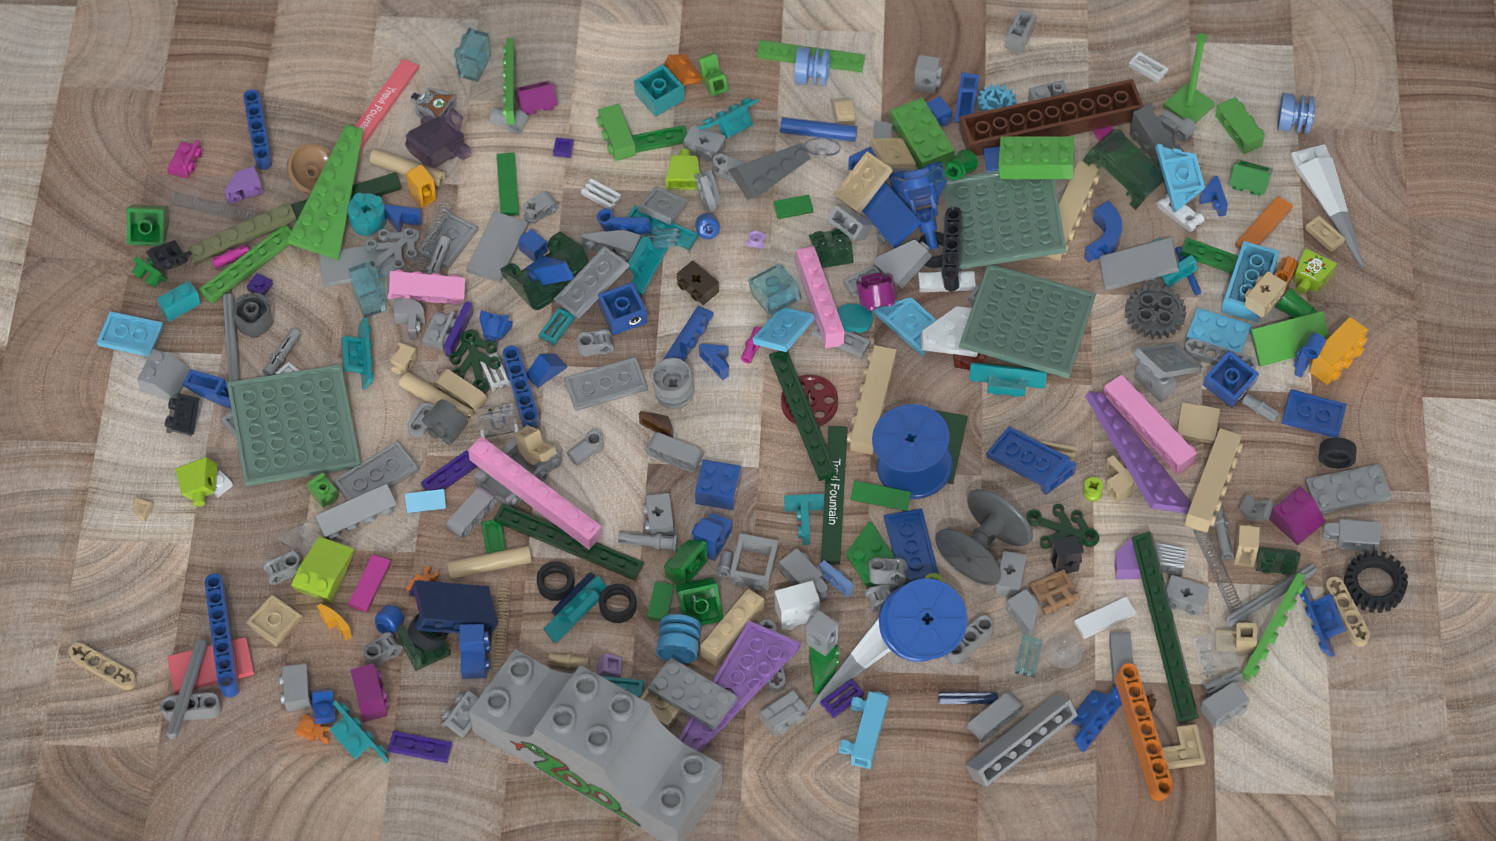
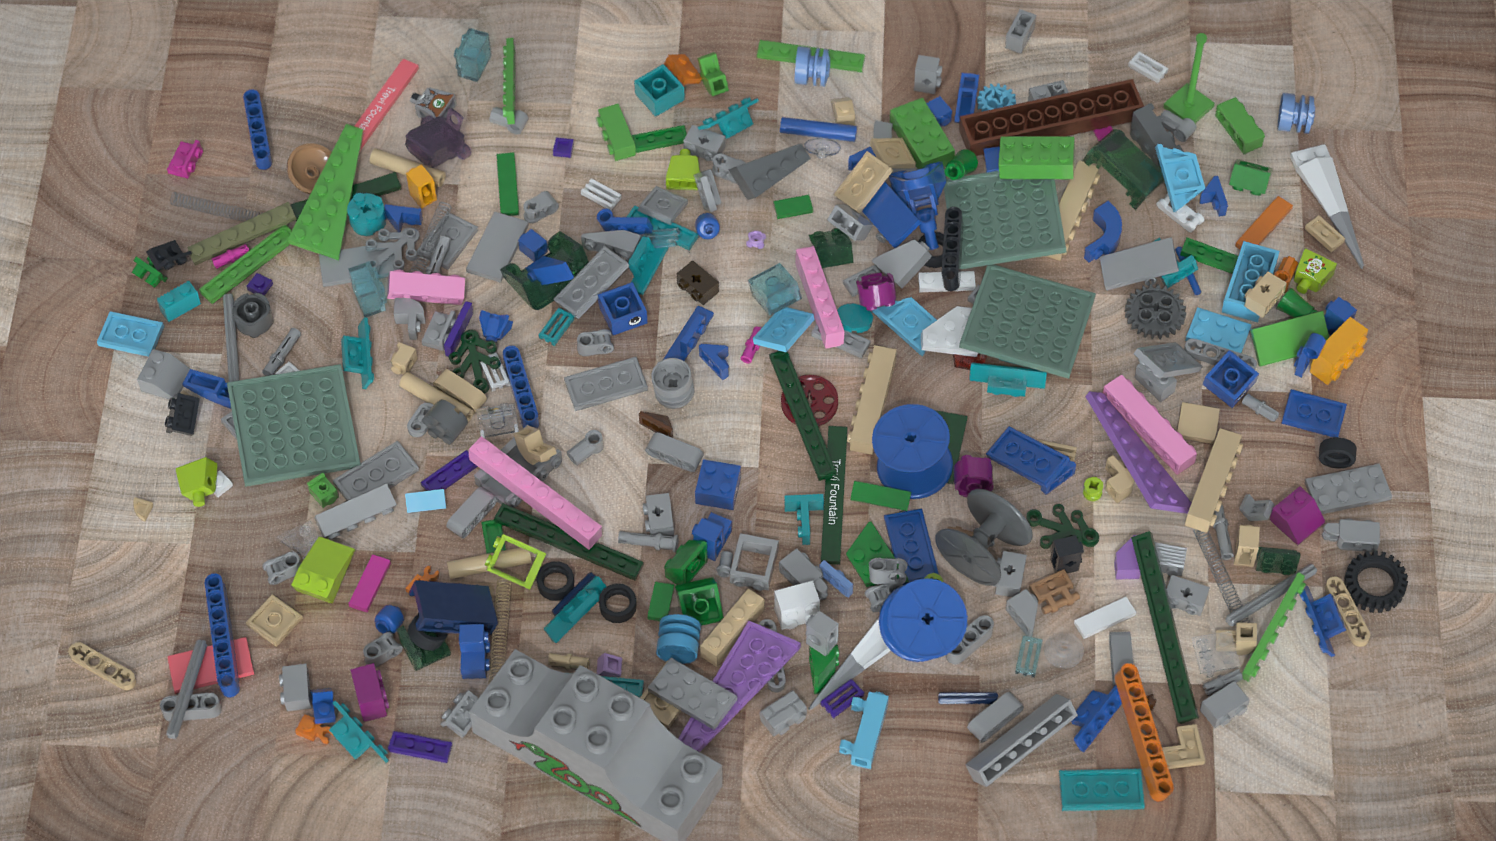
green slope [127,205,169,246] -> none
medium lavender slope [224,166,263,204] -> none
light orange slope [317,604,352,641] -> none
magenta slope [515,80,558,115] -> none
blue slope [526,354,567,388] -> none
none -> lime window [485,534,546,589]
none -> magenta brick [954,455,994,497]
none -> teal tile [1059,769,1145,811]
none -> blue brick [1324,297,1357,335]

